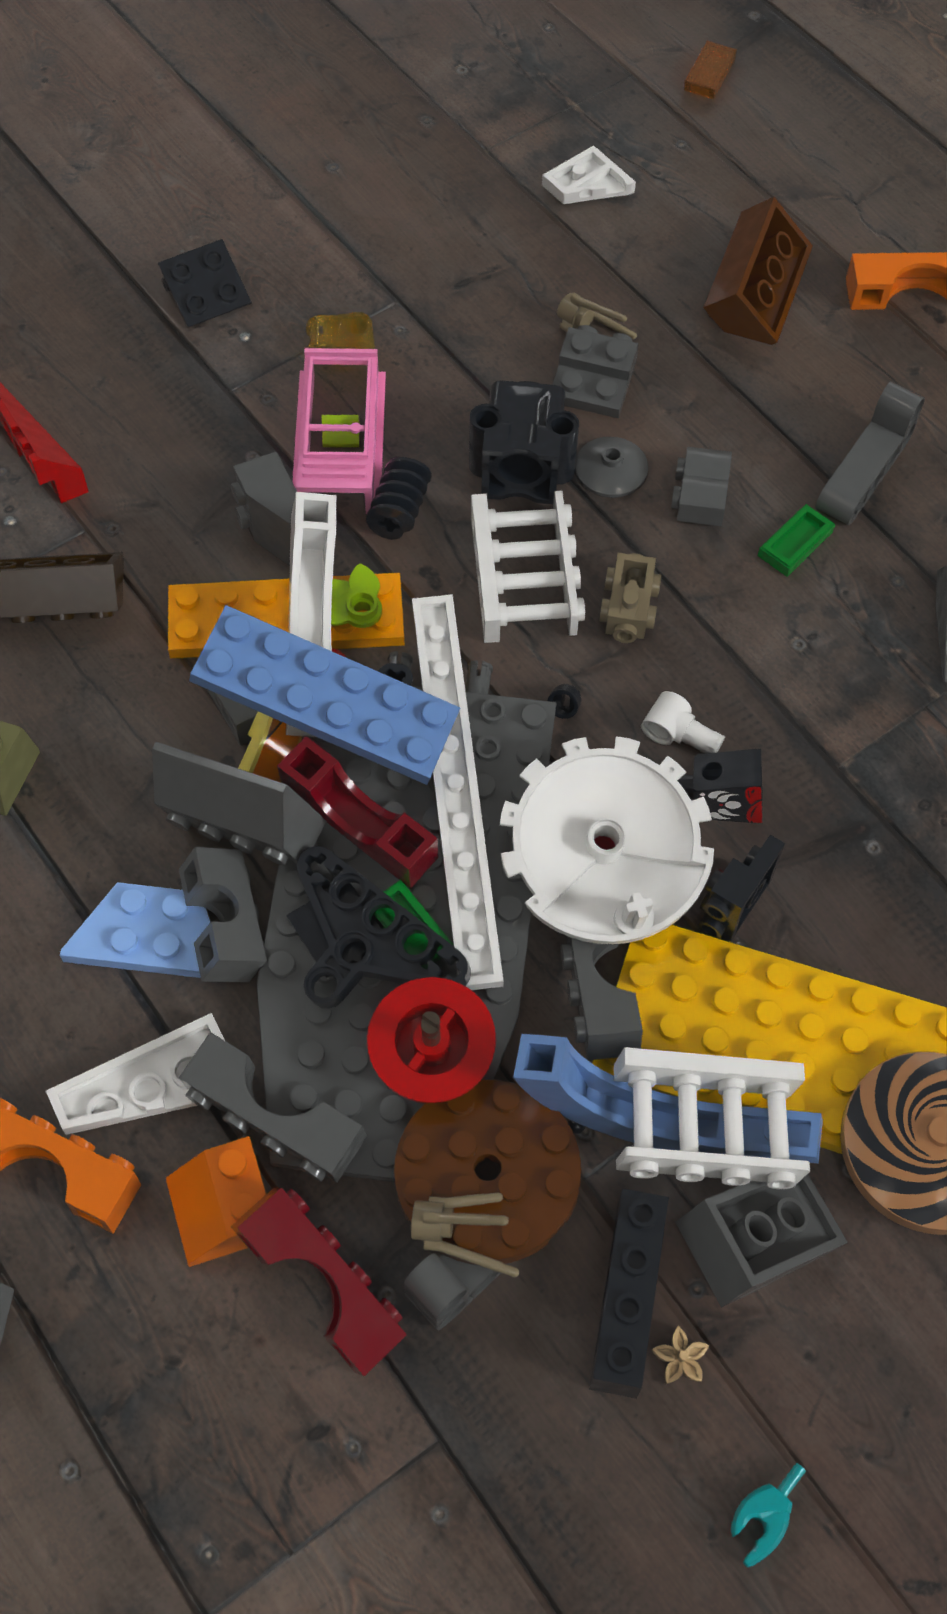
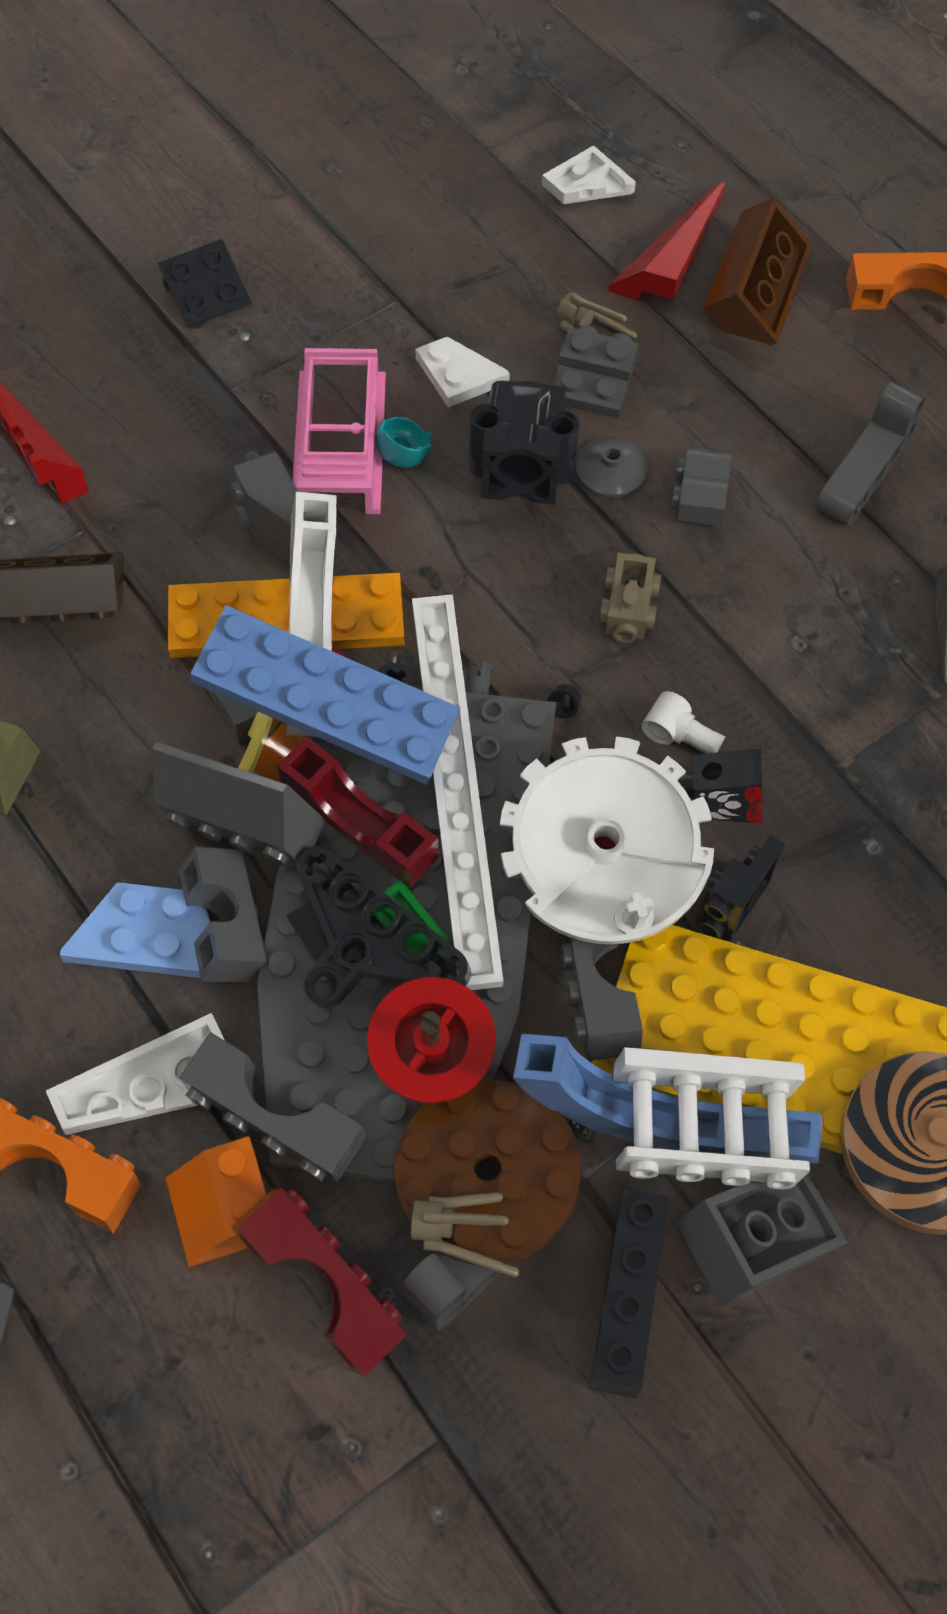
clear yellow piece [306,312,375,349] -> none
lime slope [322,415,360,447] -> none
lime plate [331,563,382,628] -> none
black piece [366,456,432,540] -> none
white fence [471,491,585,643] -> none
tan plant [651,1326,709,1384] -> none
clear orange tile [684,41,737,99] -> none
teal hand [731,1463,806,1567] -> none
green tile [757,504,836,577] -> none
none -> teal hair [376,416,432,468]
none -> white wing [416,337,510,407]
none -> red wedge [608,182,725,301]

